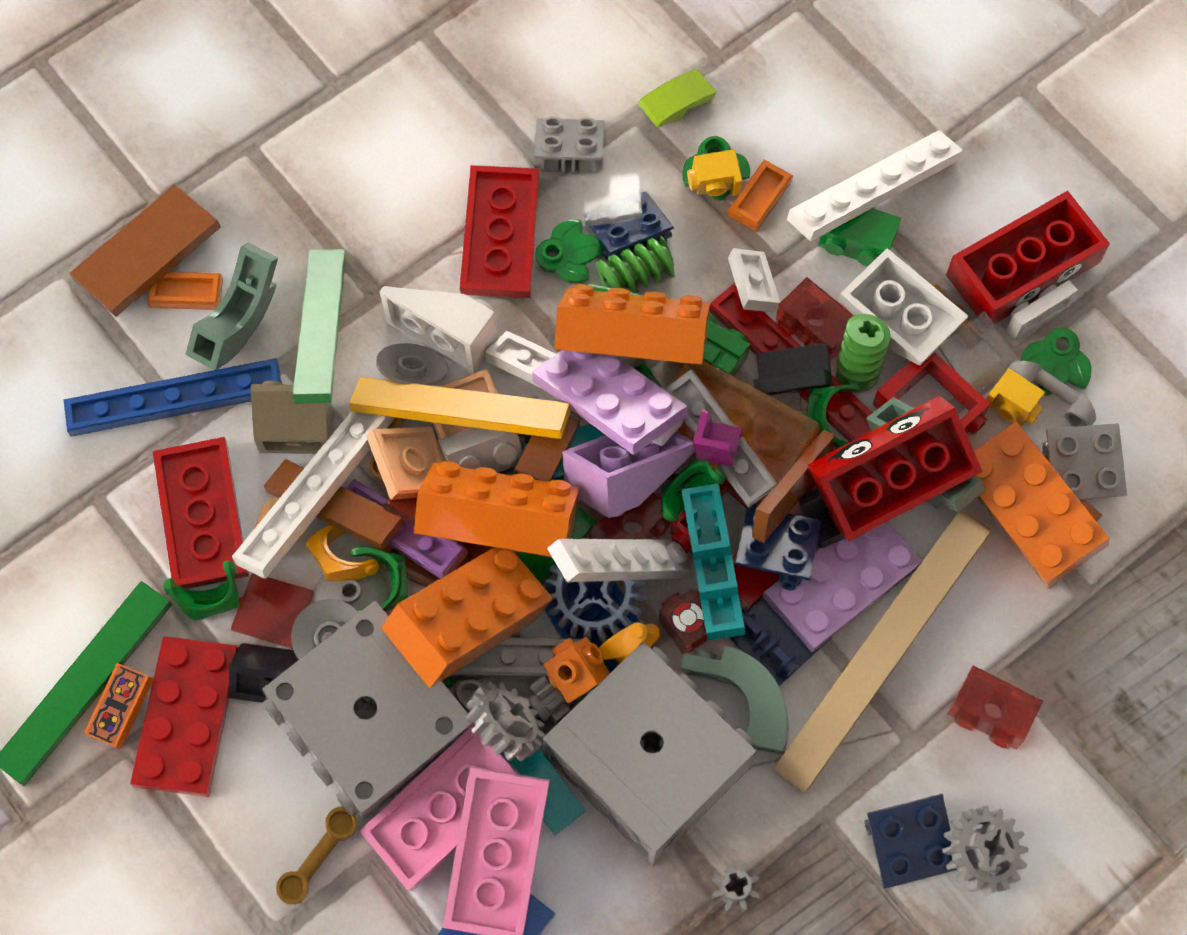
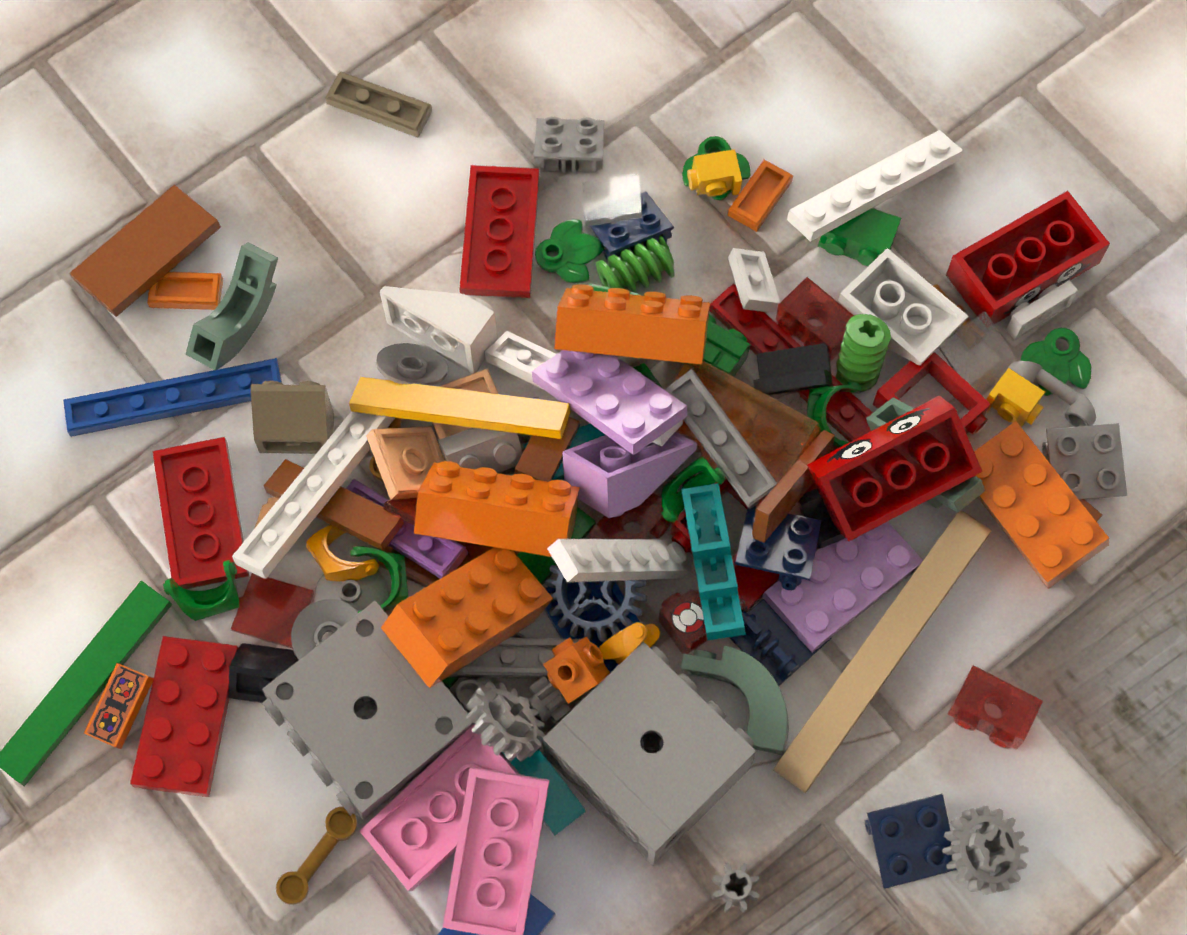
tile [293,249,346,404] -> none
lime slope [638,69,717,128] -> none
magenta panel [693,410,743,467] -> none
none -> dark tan tile [325,71,432,138]

